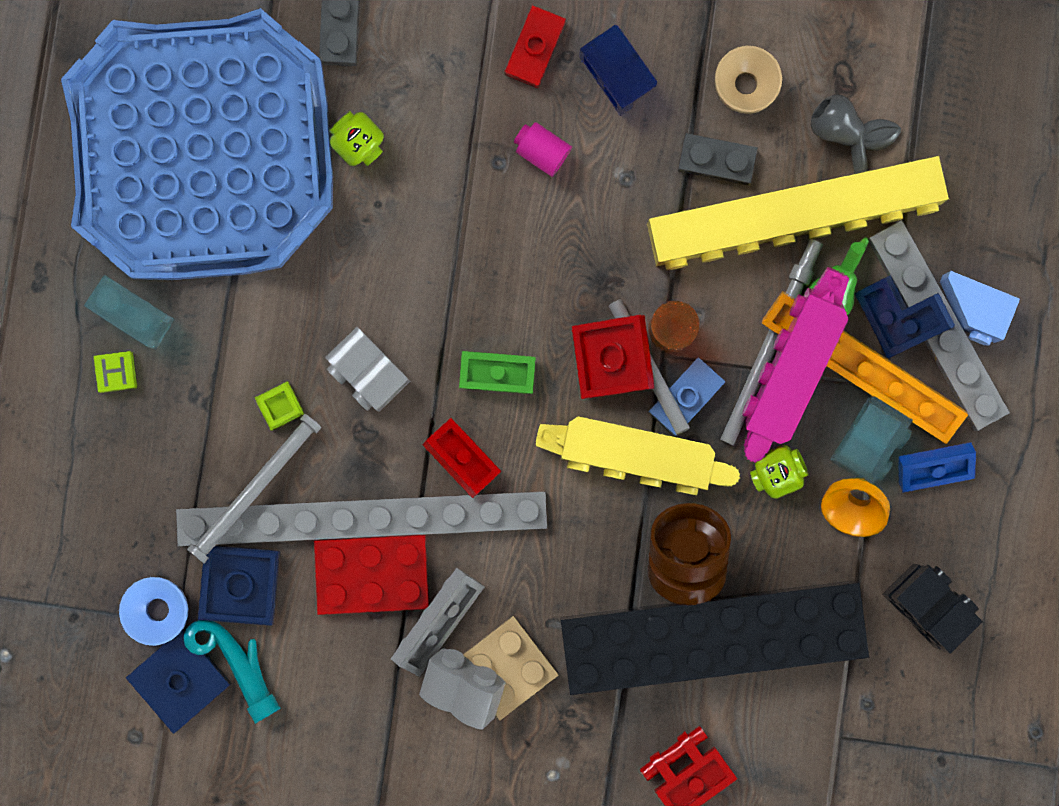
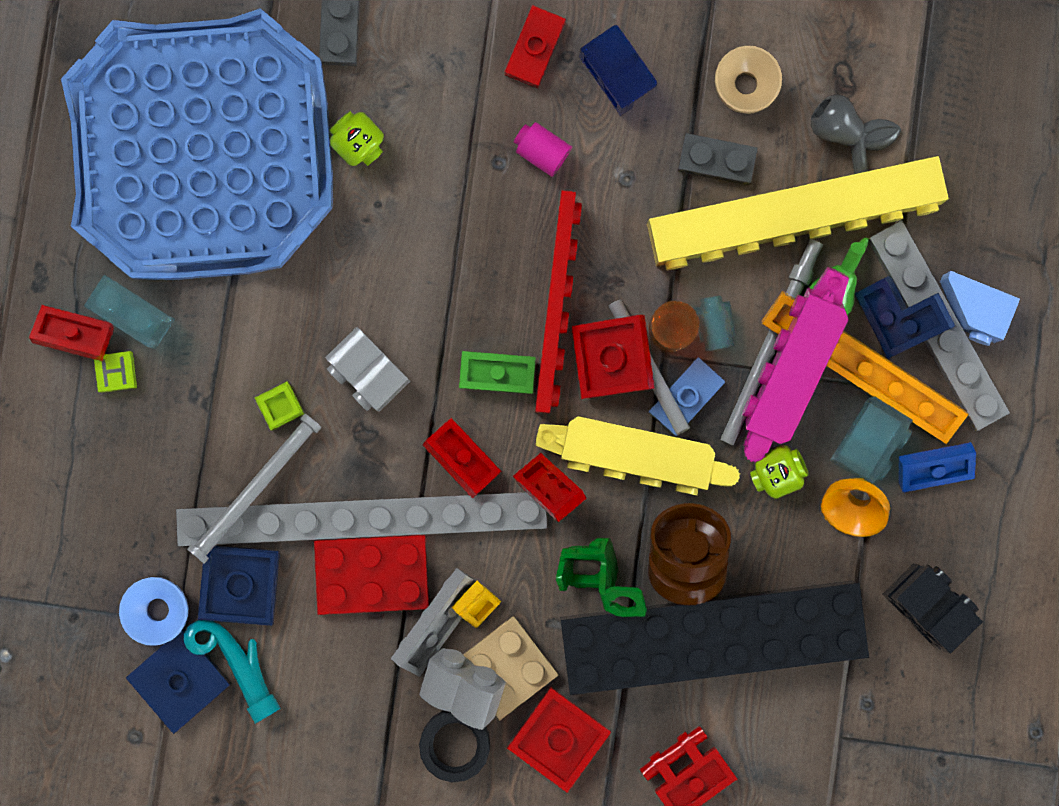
none -> red plate [29,305,114,361]
none -> black tyre [419,710,490,783]
none -> yellow tile [452,580,501,628]
none -> red plate [507,687,611,793]
none -> red tile [513,453,587,522]
none -> red plate [535,190,582,414]
none -> green piece [556,538,647,617]
none -> clear light blue brick [694,296,736,351]

